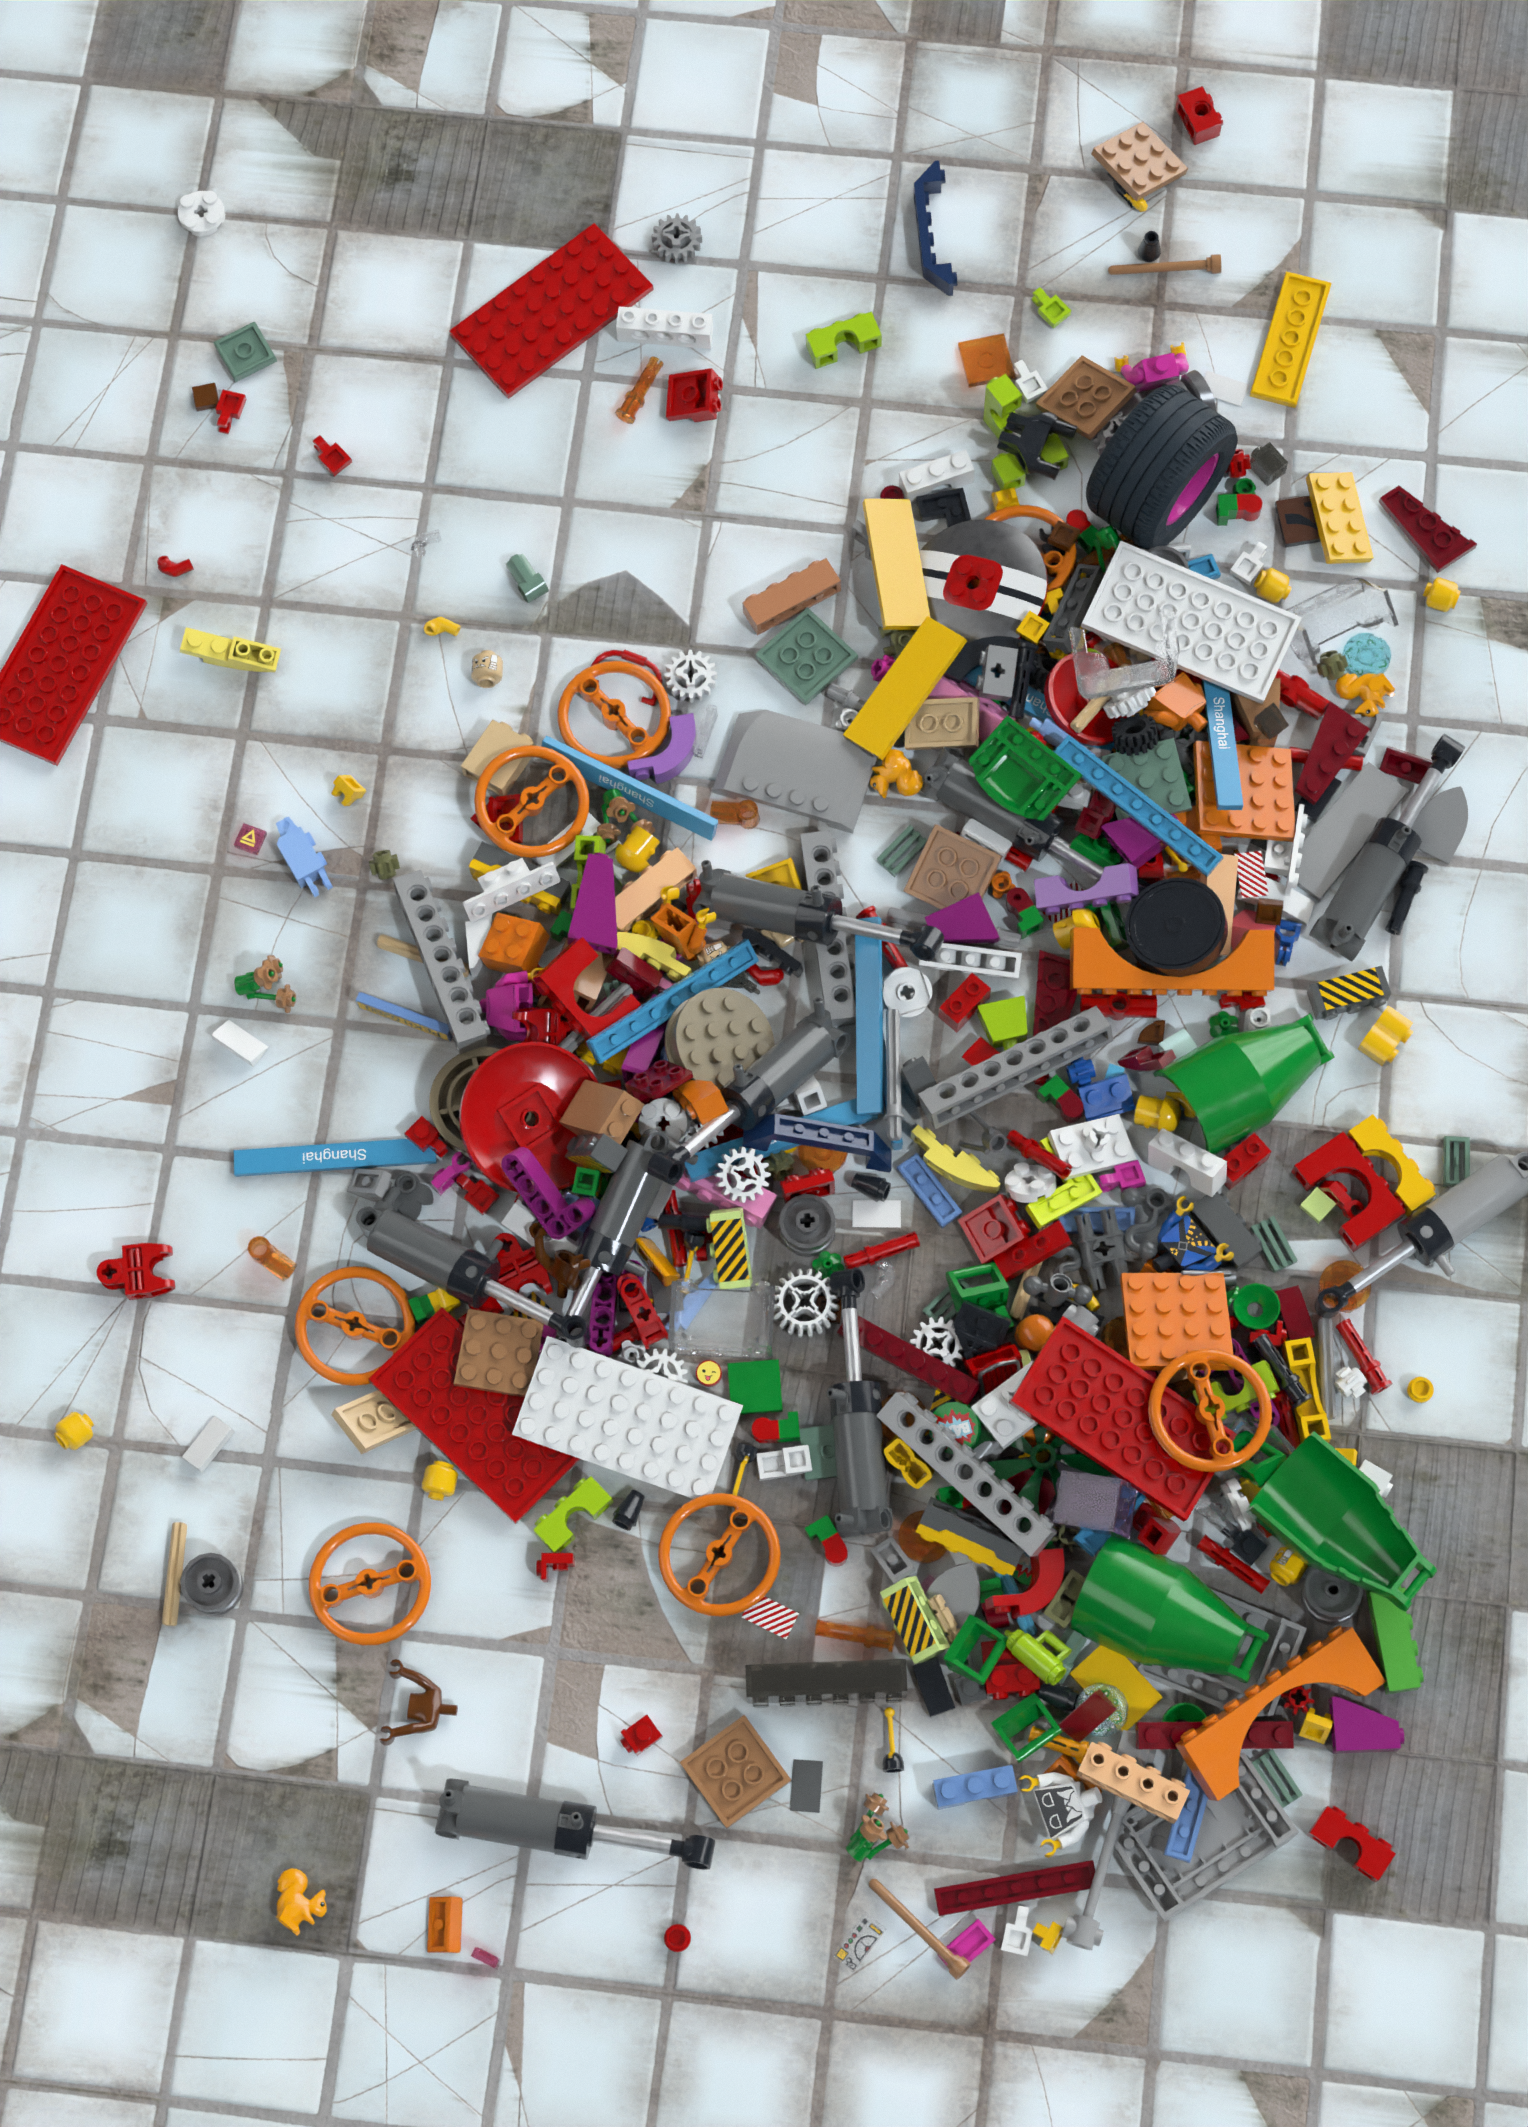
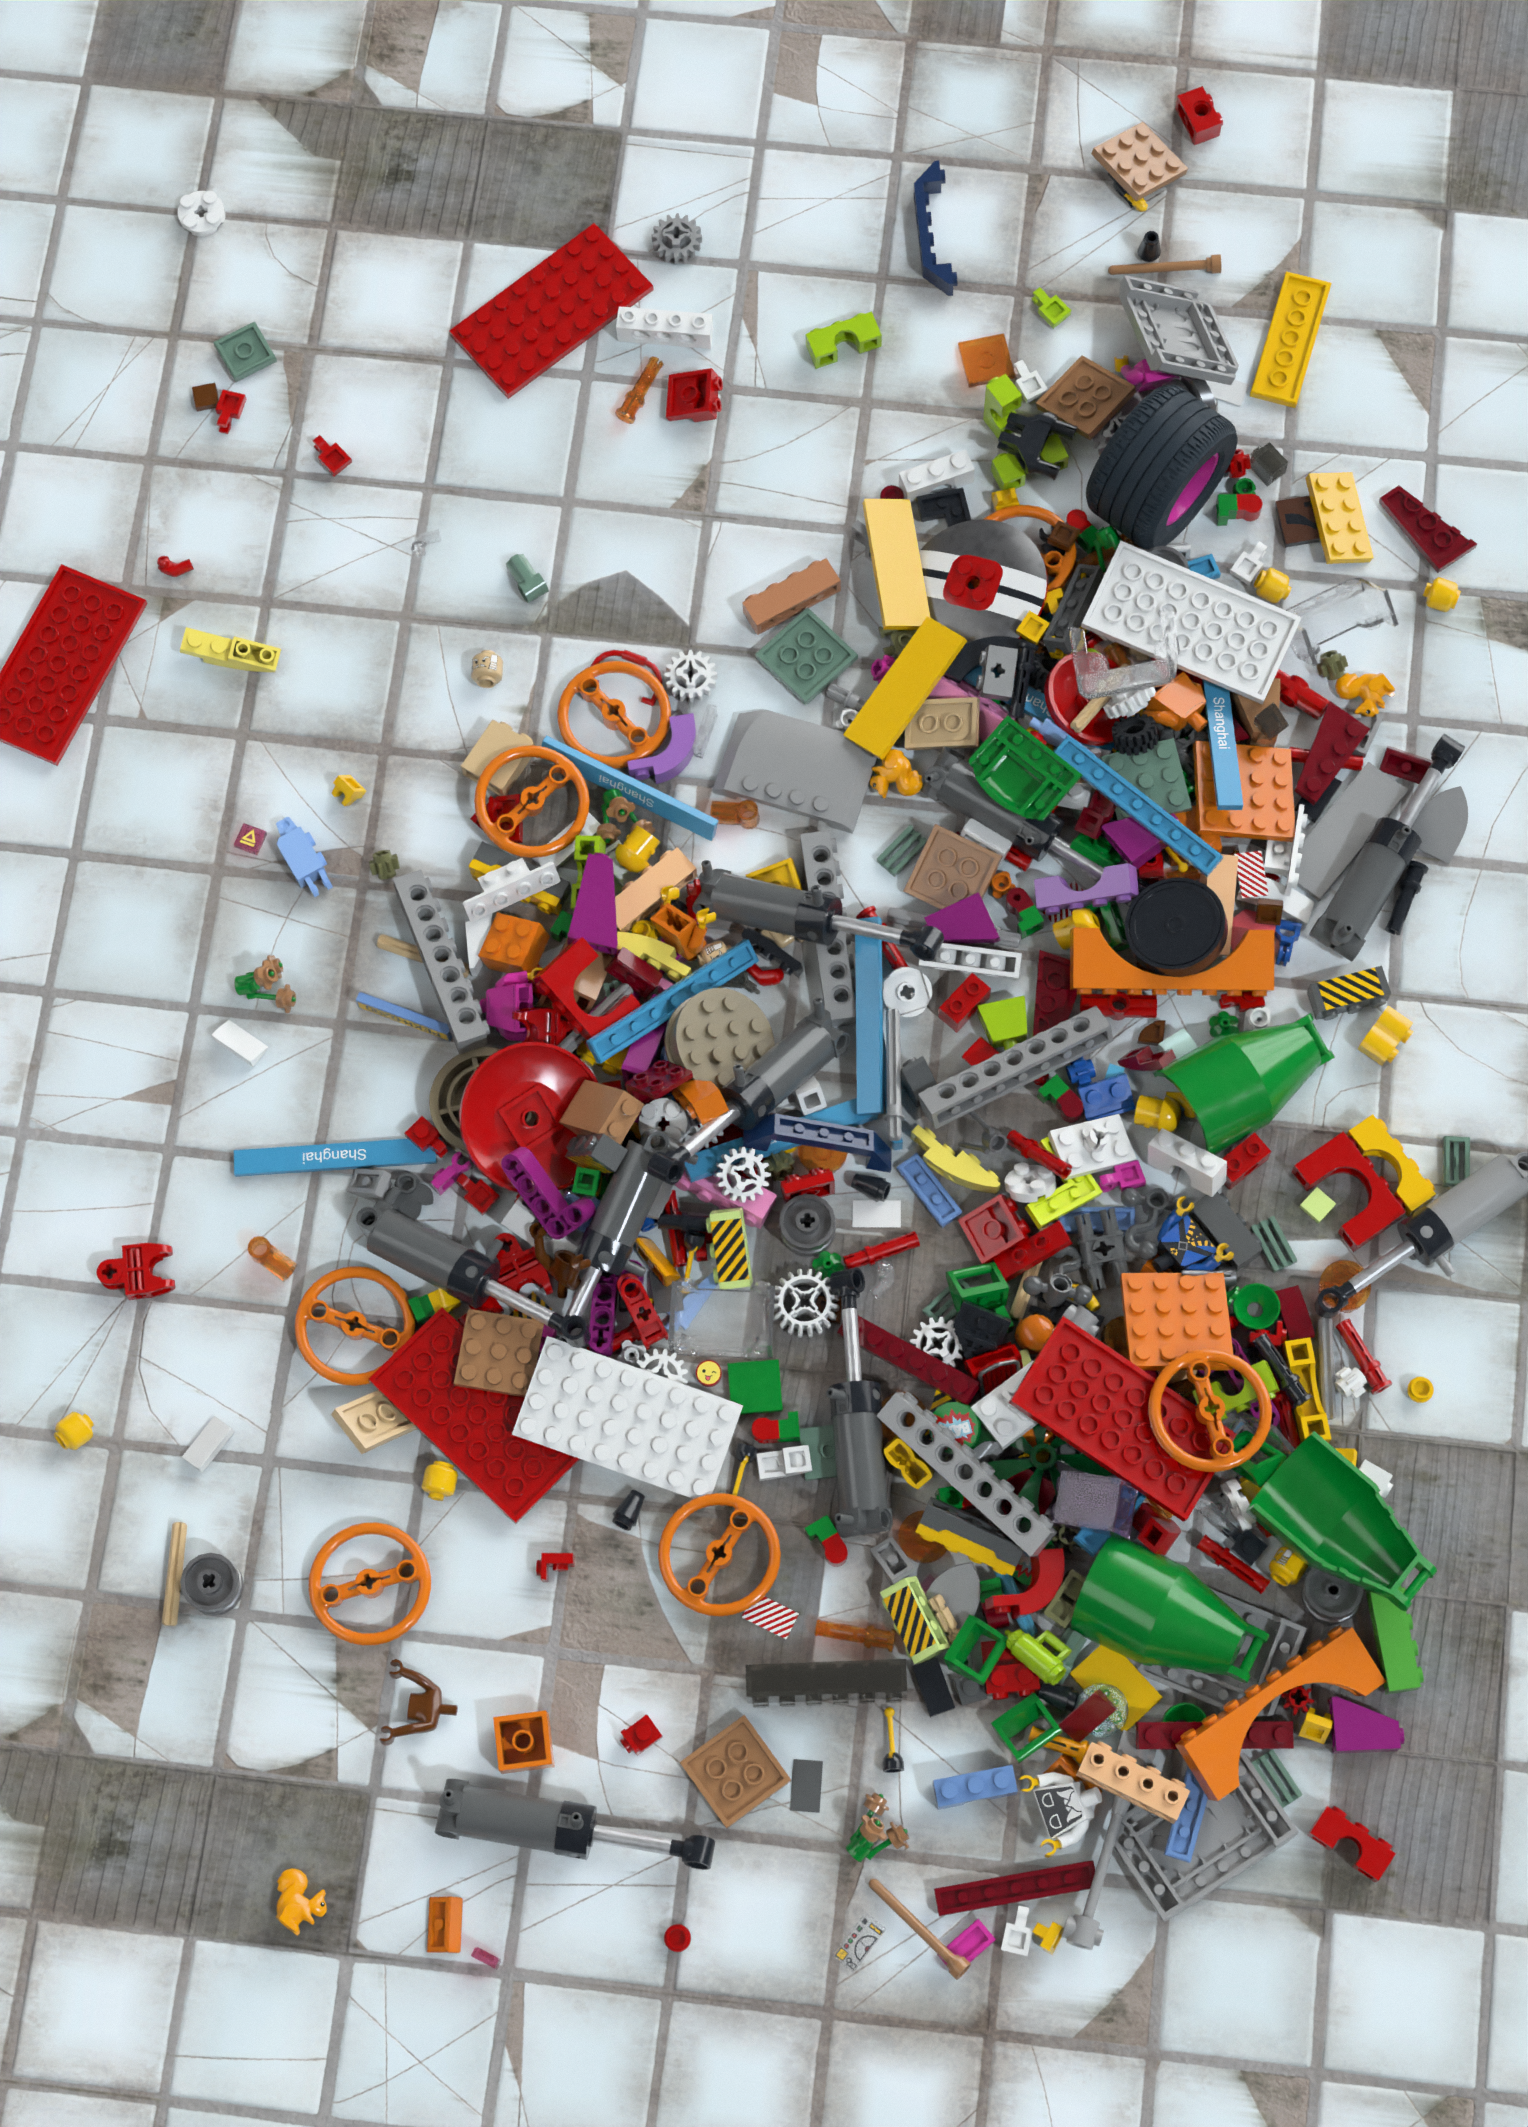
yellow arm [423,617,461,636] -> none
lime arch [533,1476,614,1553] -> none
red plate [1318,1181,1364,1219] -> none
clear light blue tile [1342,633,1391,677] -> none
none -> orange brick [493,1710,555,1774]
none -> light grey slope [1119,275,1239,385]

